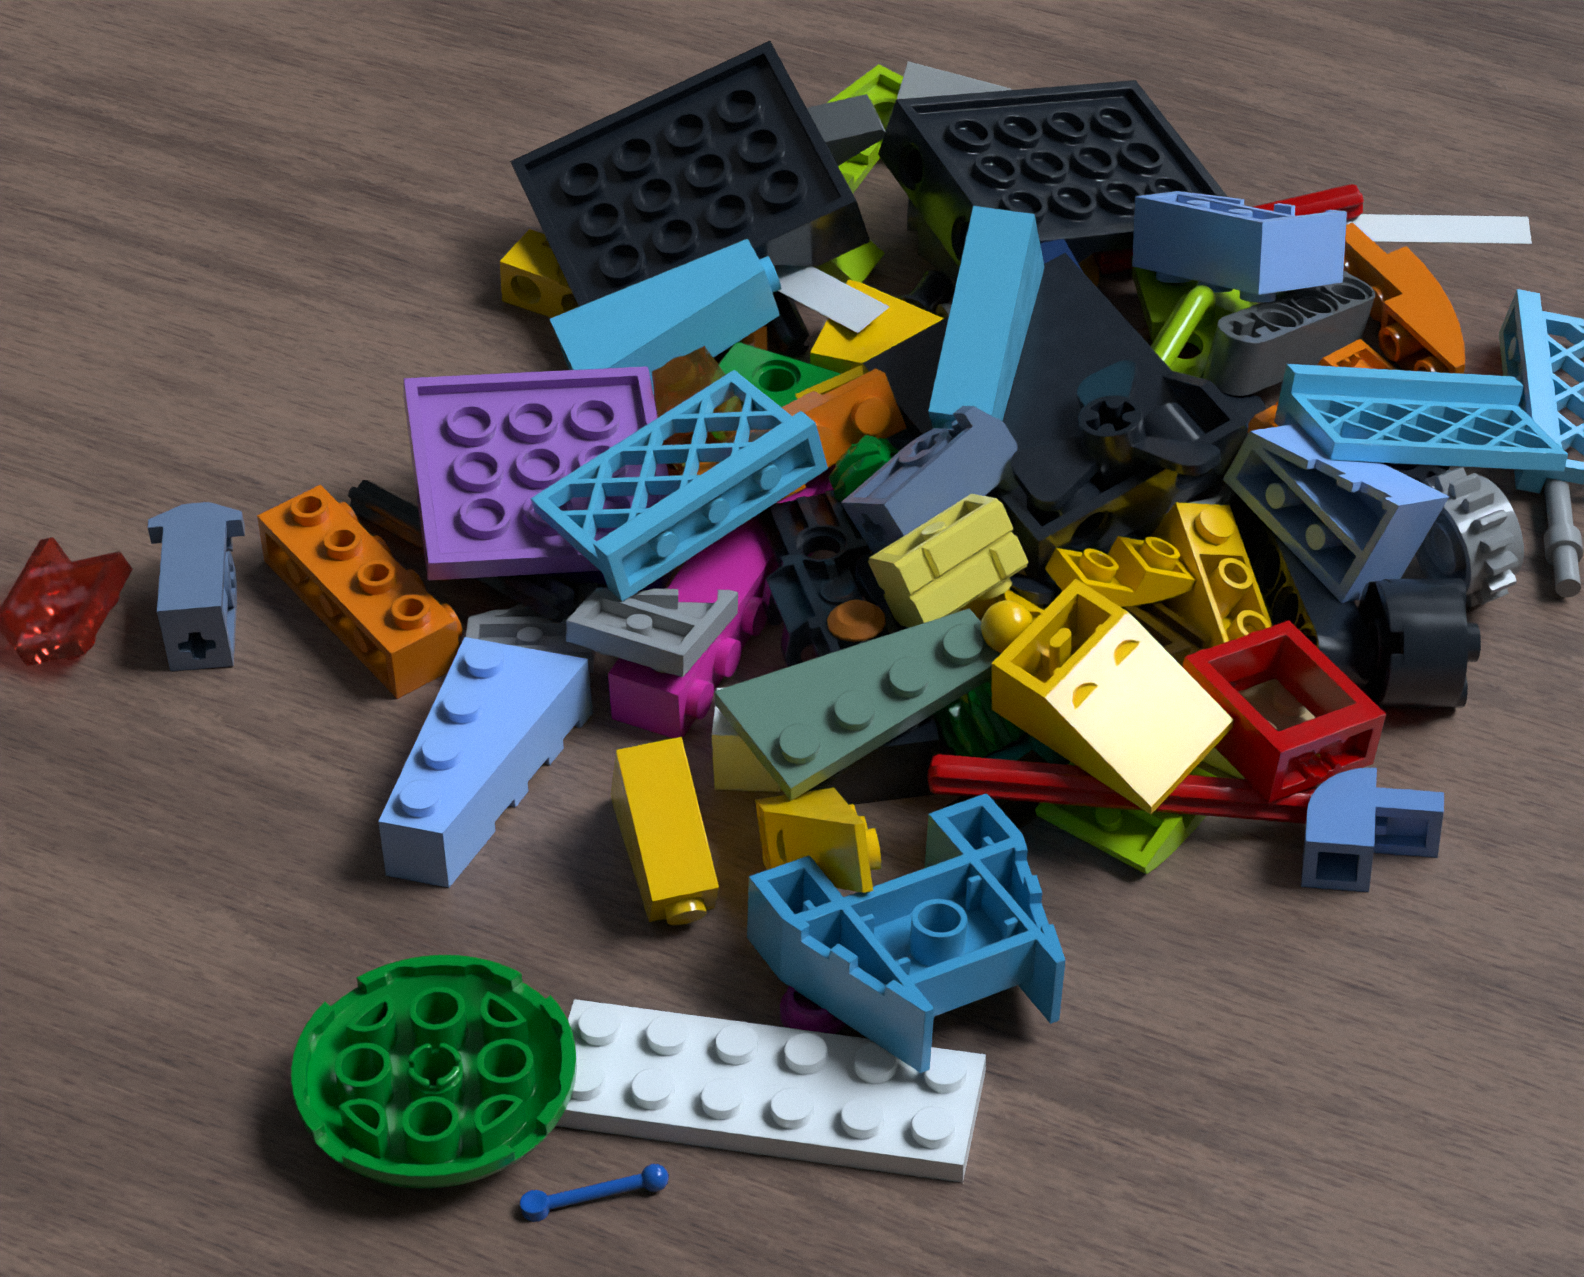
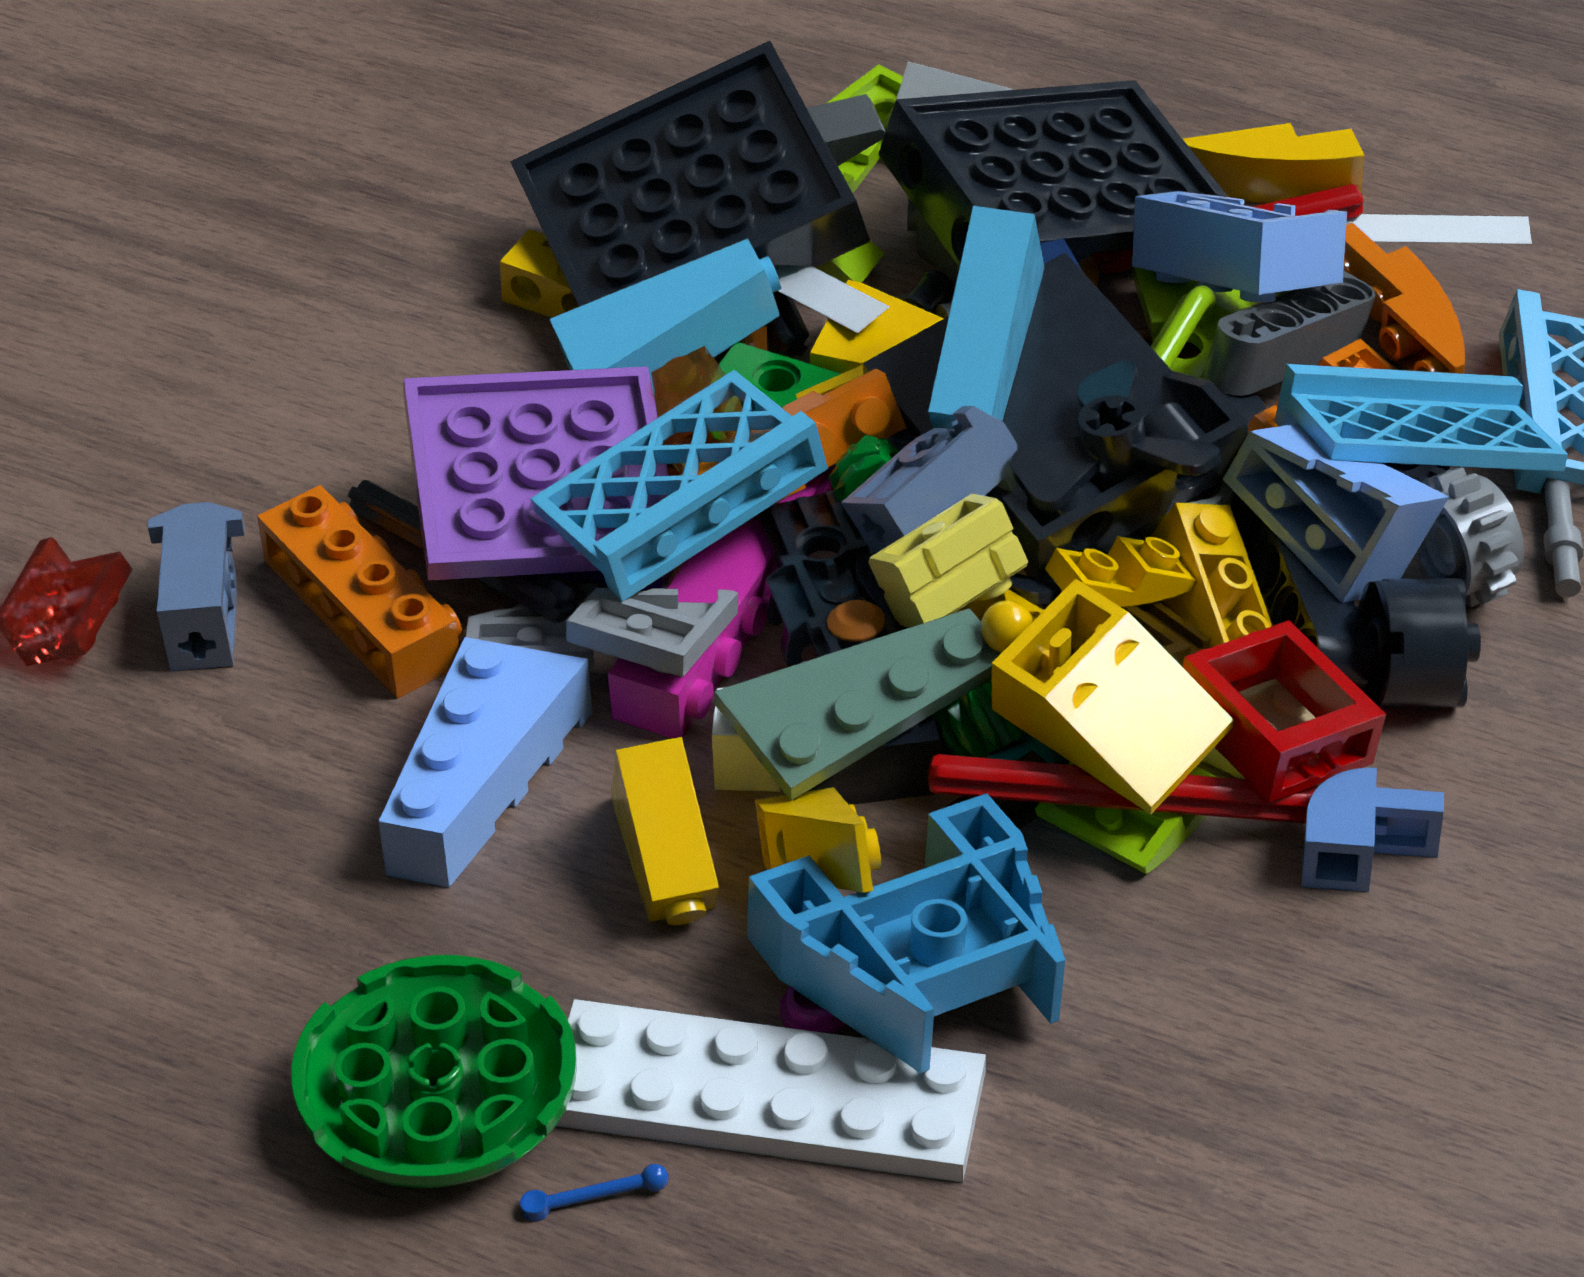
none -> yellow slope [1182,123,1365,204]

